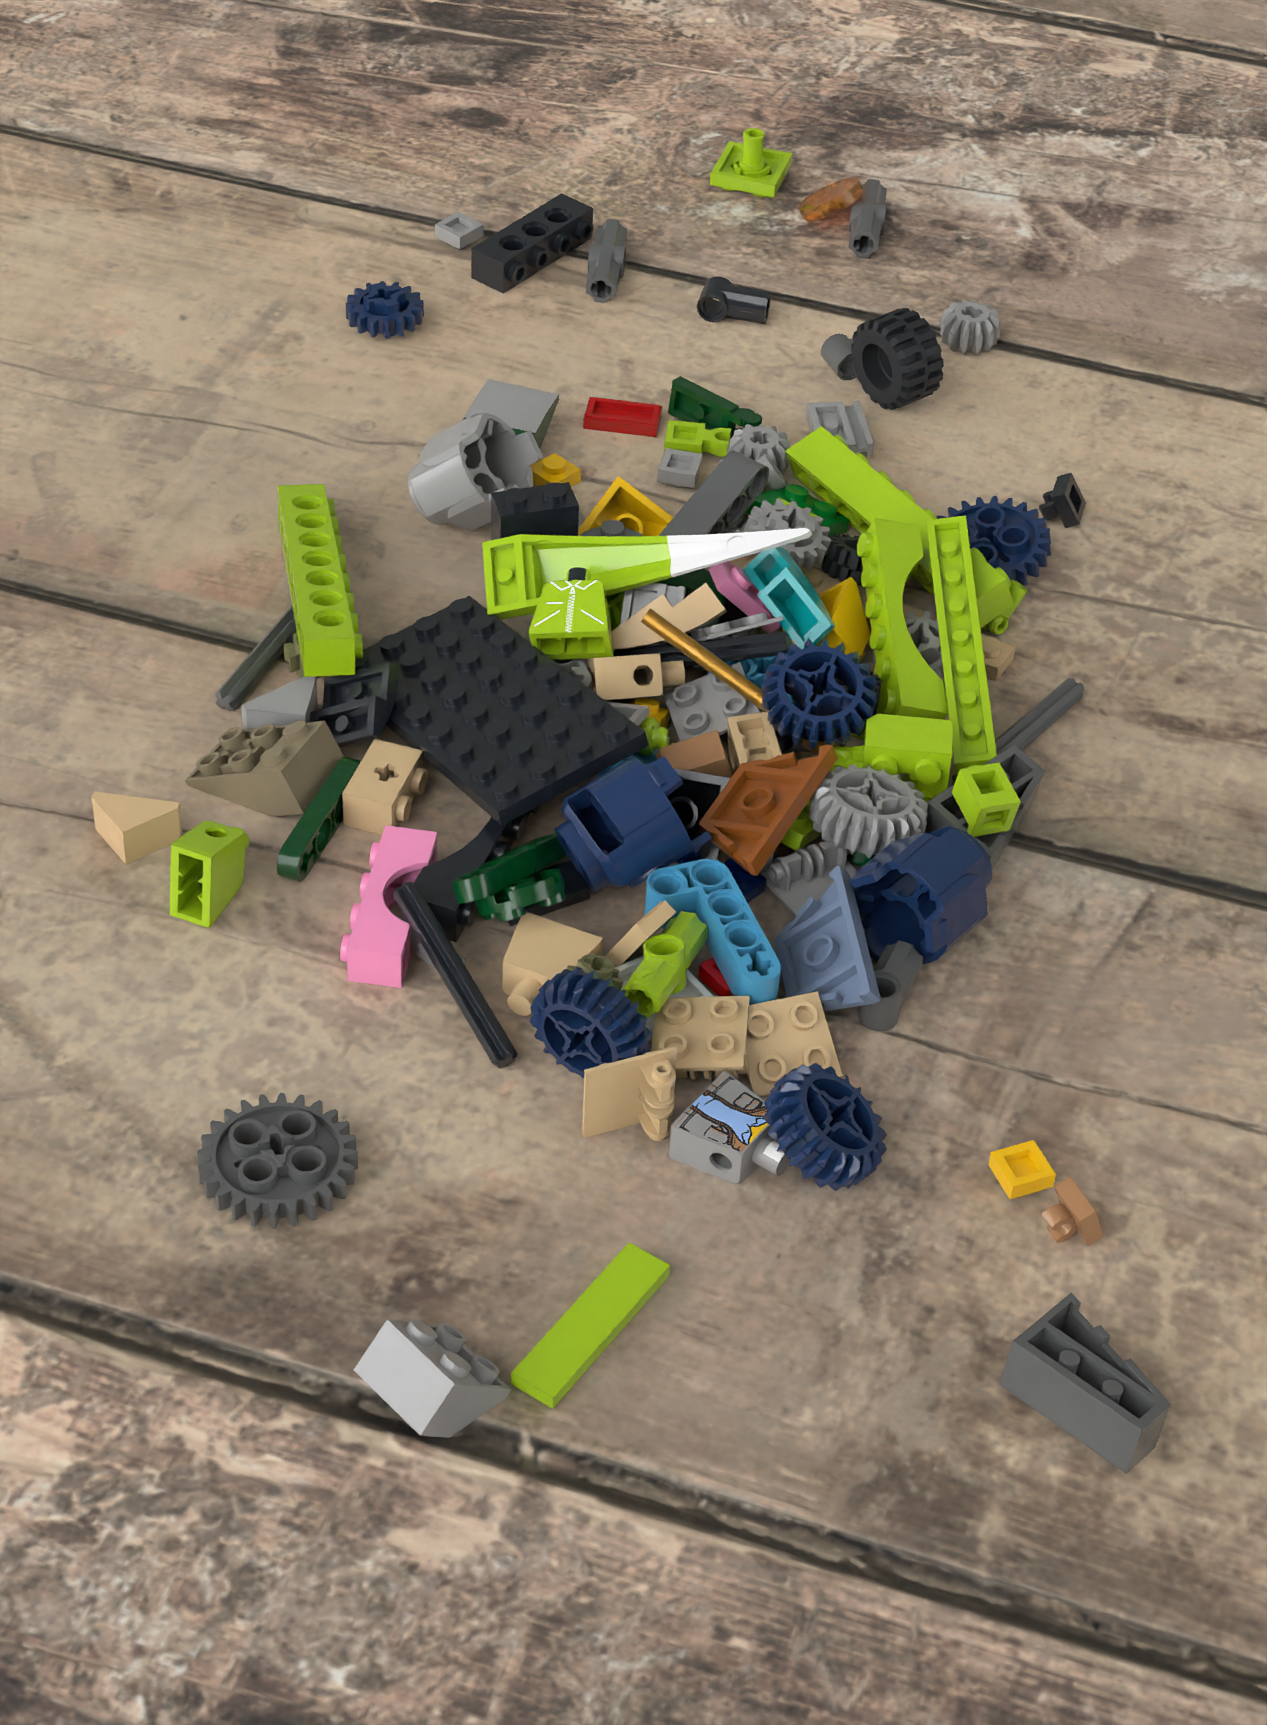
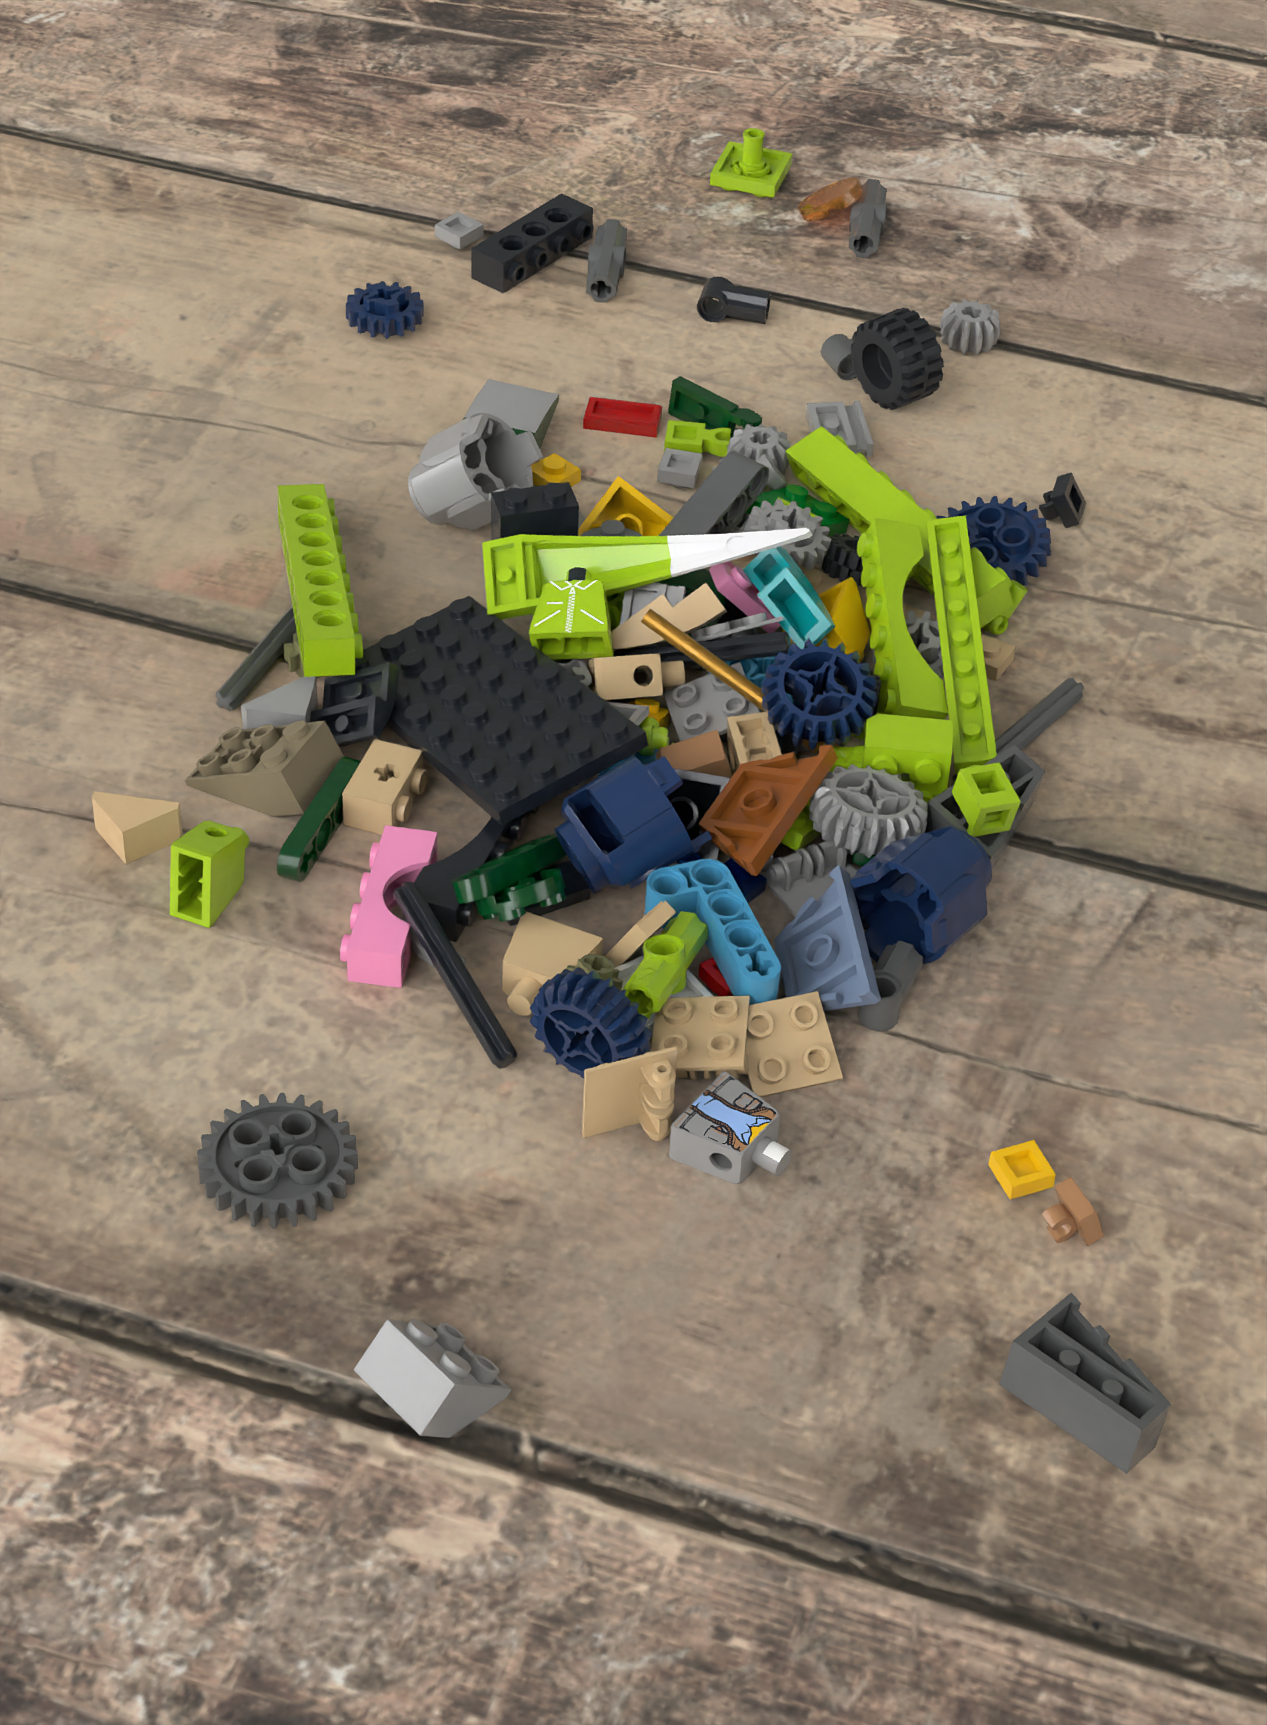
lime tile [511,1242,670,1409] -> none
dark blue gear [763,1062,887,1191] -> none

